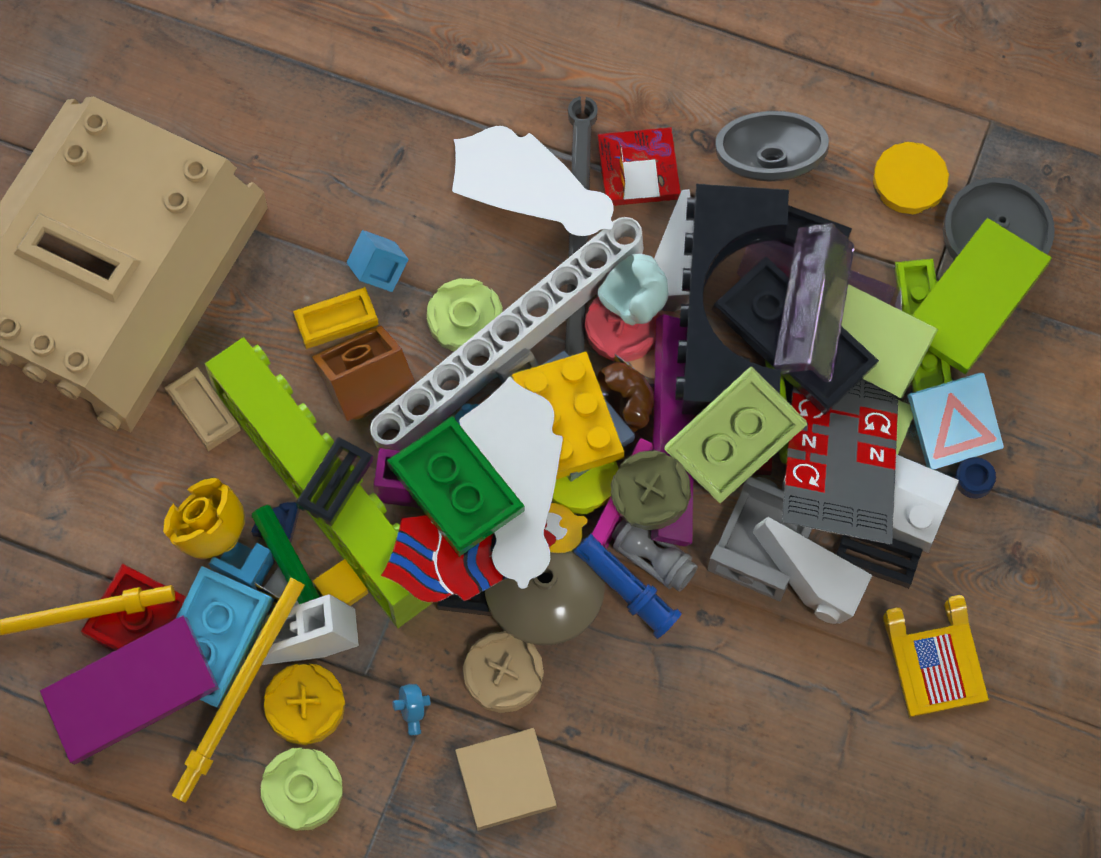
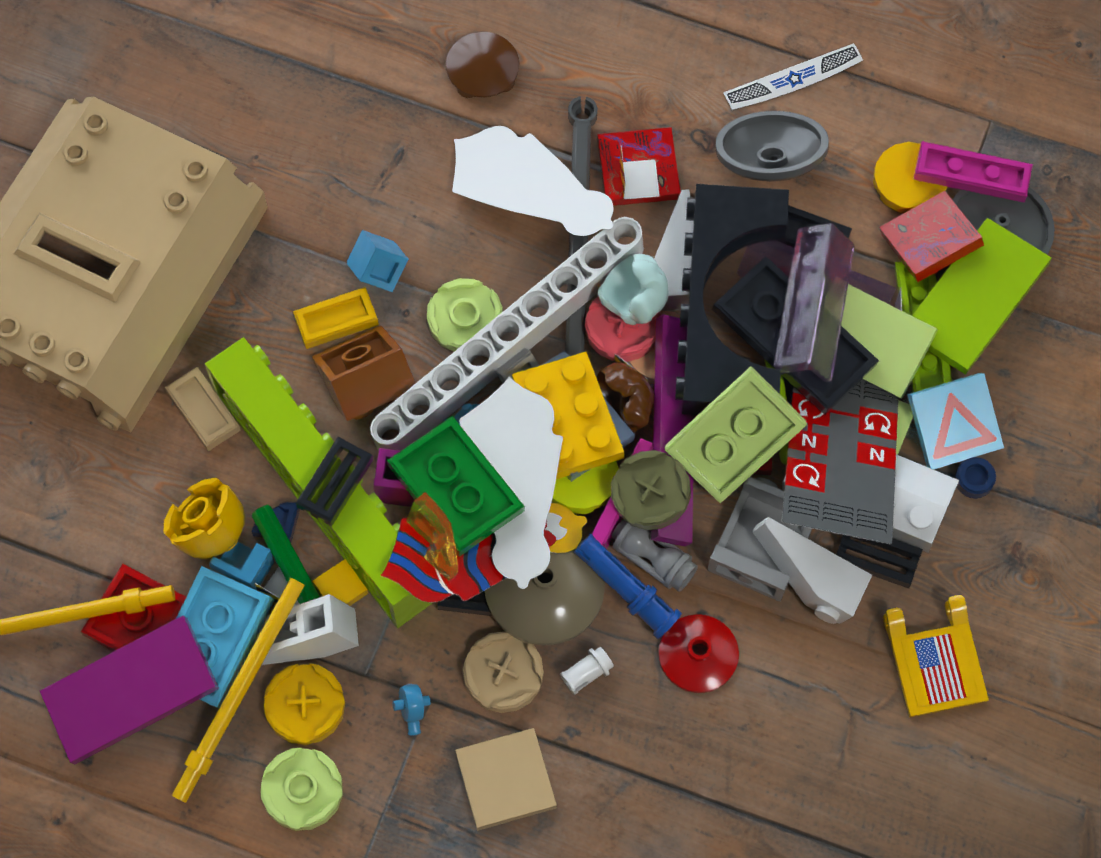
none -> clear yellow slope [406,492,458,581]
none -> reddish brown dish [446,32,519,98]
none -> white pin [560,647,614,695]
none -> red dish [659,614,739,693]
none -> white sticker [723,43,863,110]
none -> tile [879,191,984,283]
none -> dark pink tile [913,141,1033,203]

